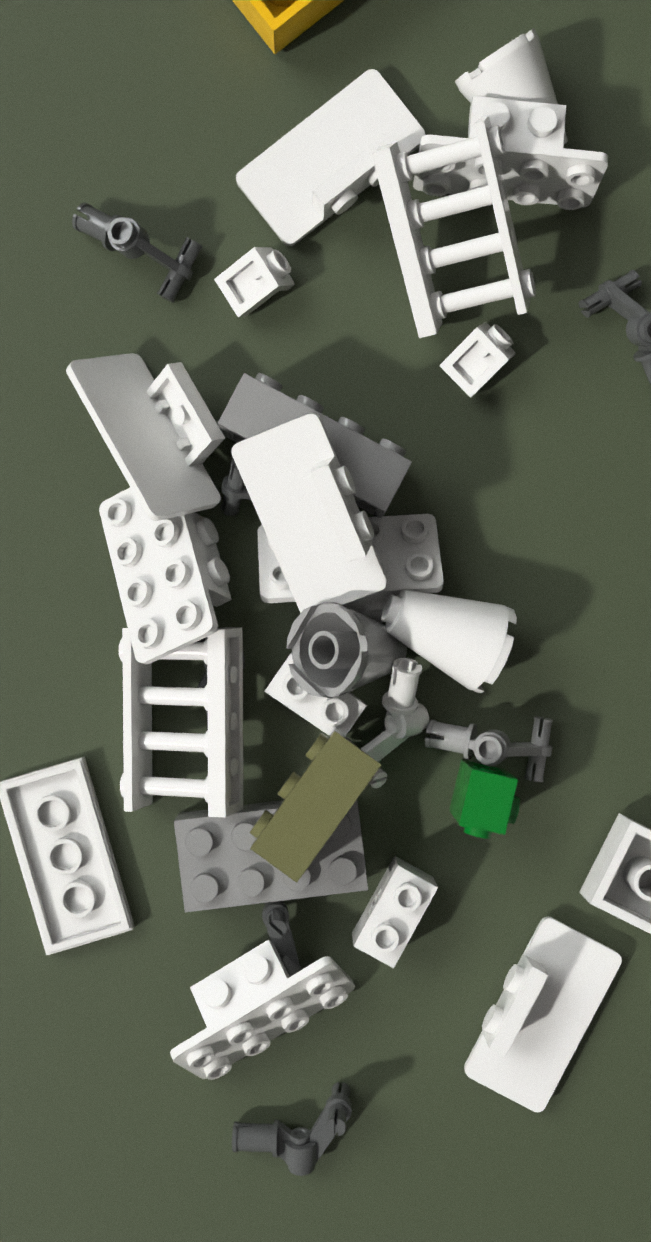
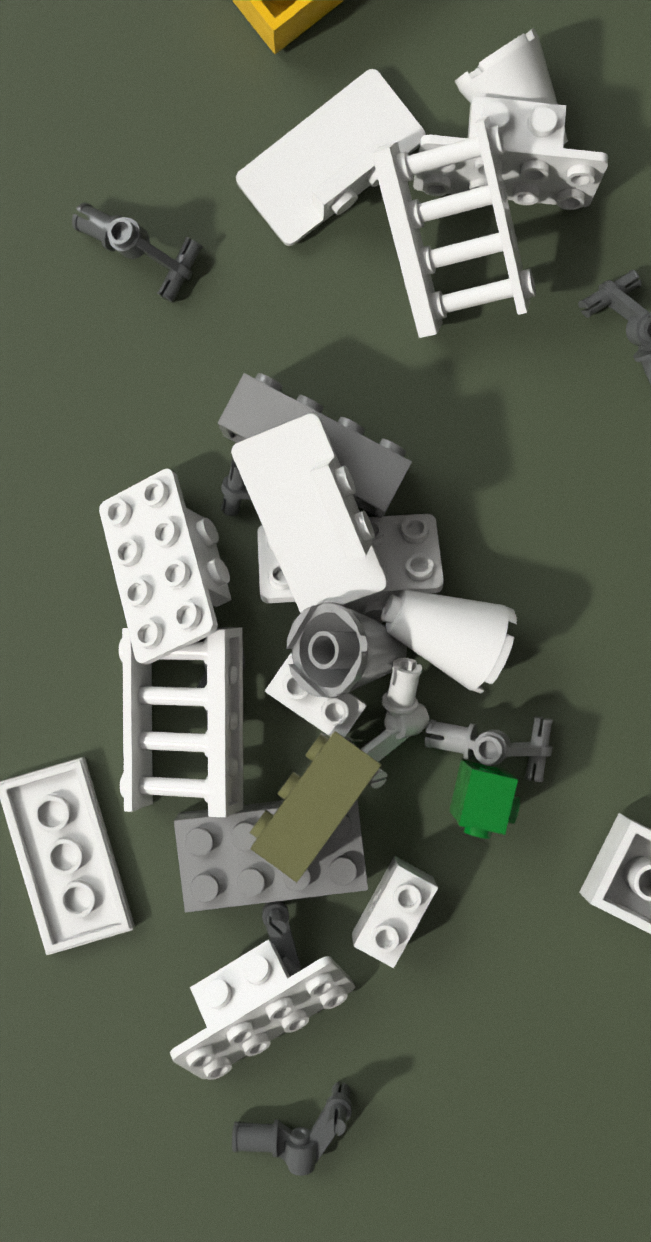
white bracket [66,353,225,521] -> none
white bracket [214,247,295,317] -> none
white bracket [439,322,516,398] -> none
white bracket [464,916,622,1112] -> none

